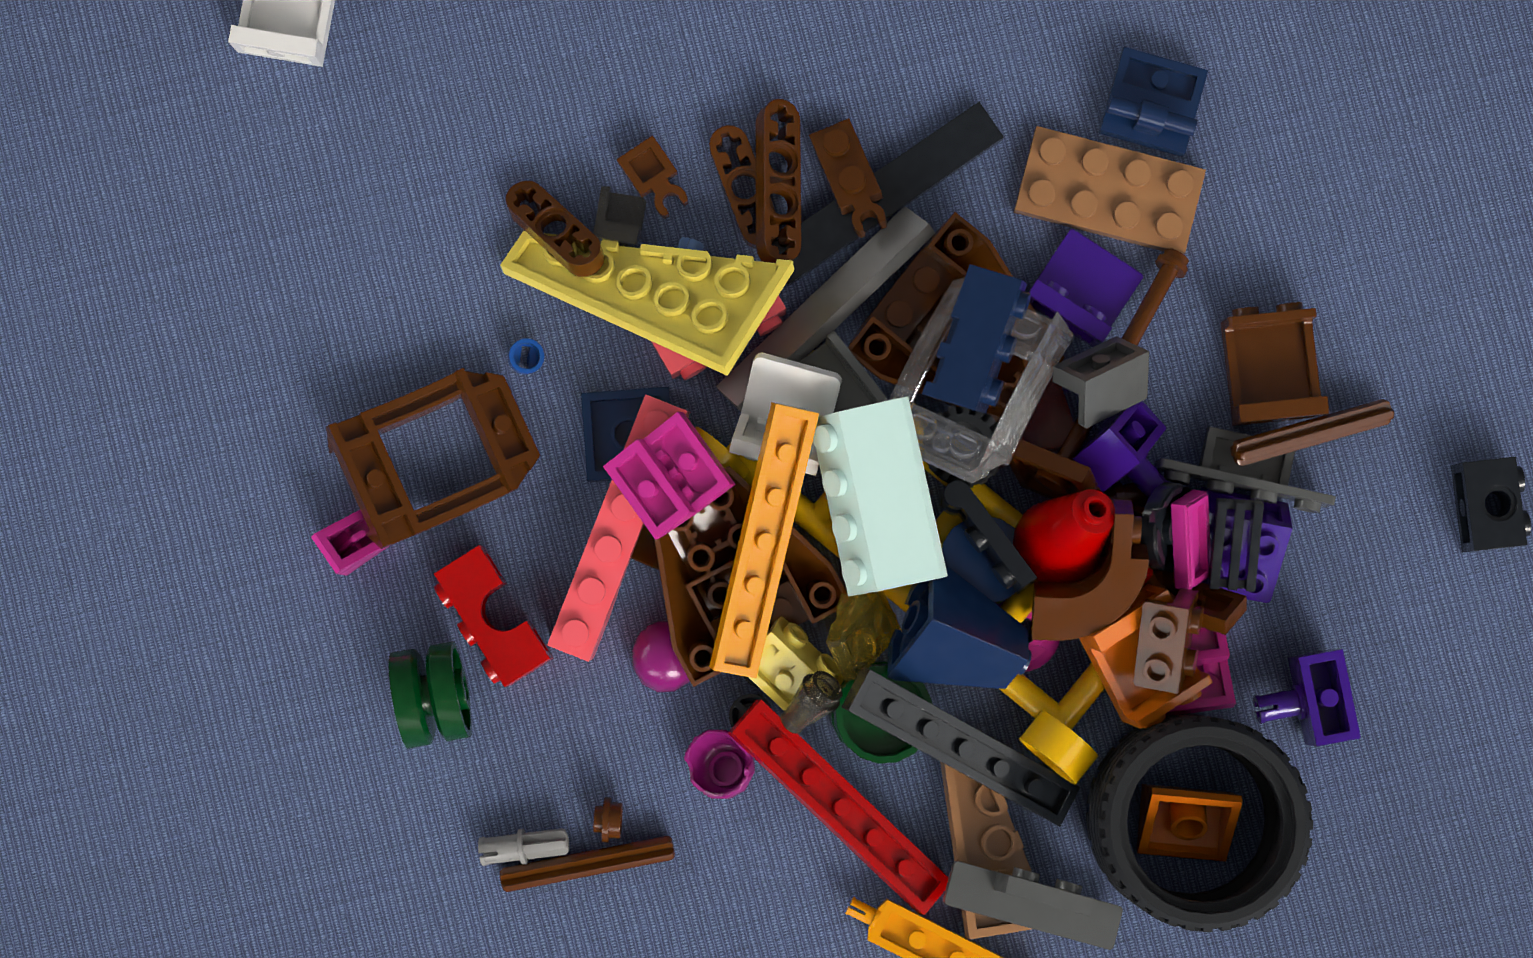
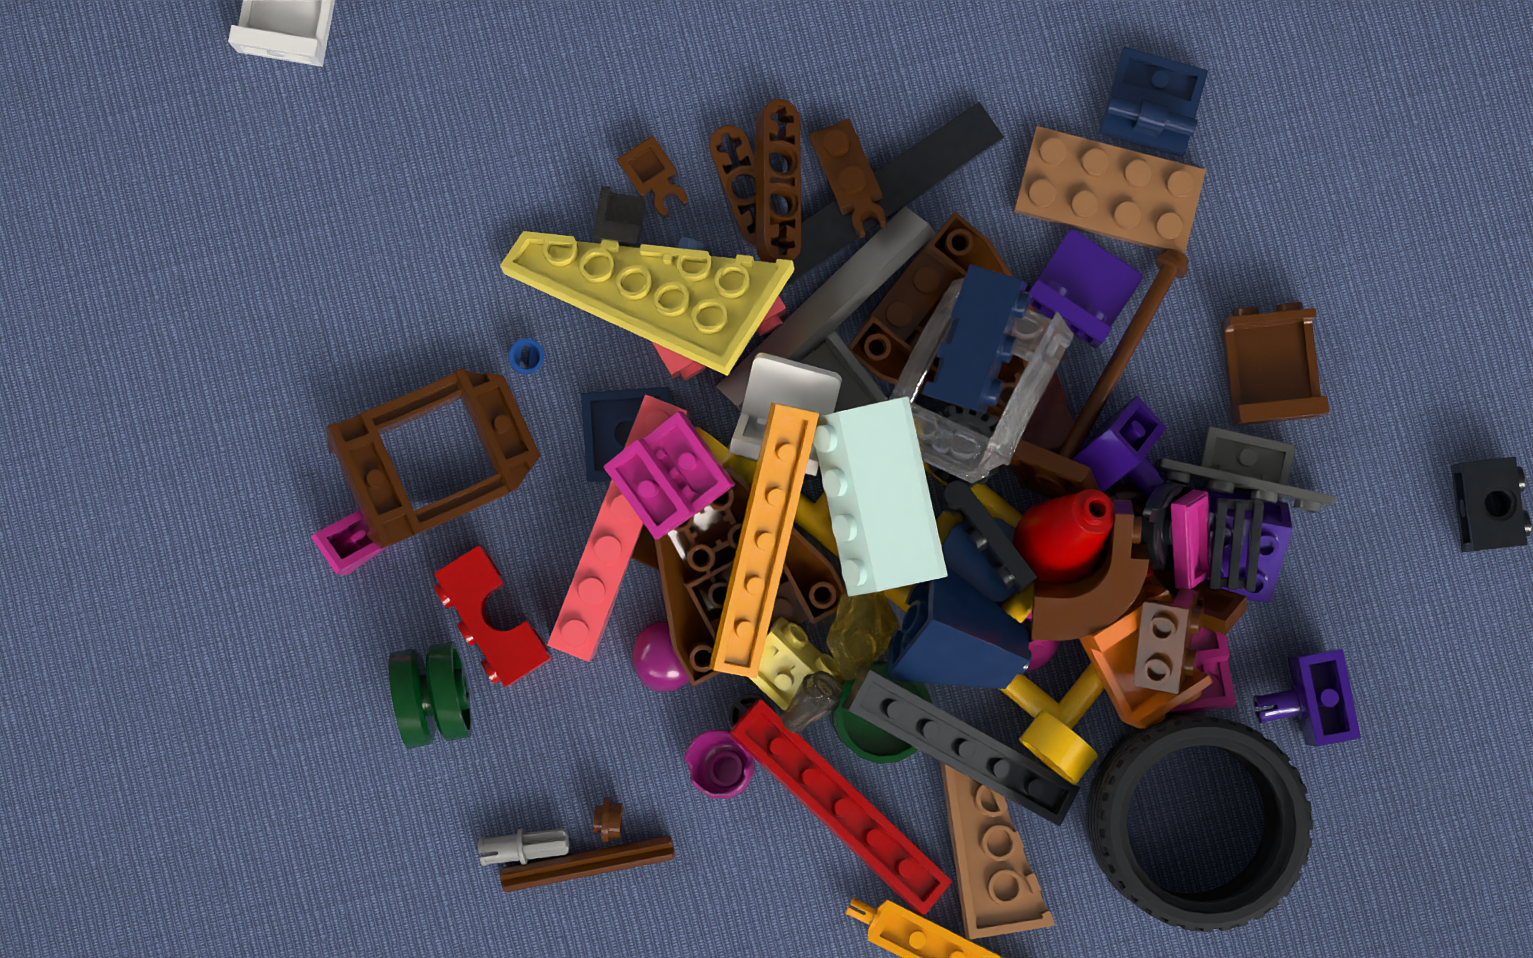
reddish brown beam [506,181,605,277] -> none
dark grey bracket [943,861,1123,950] -> none
dark grey panel [1053,336,1149,428] -> none
orange slope [1137,784,1243,862] -> none
reddish brown axle [1230,399,1394,466] -> none

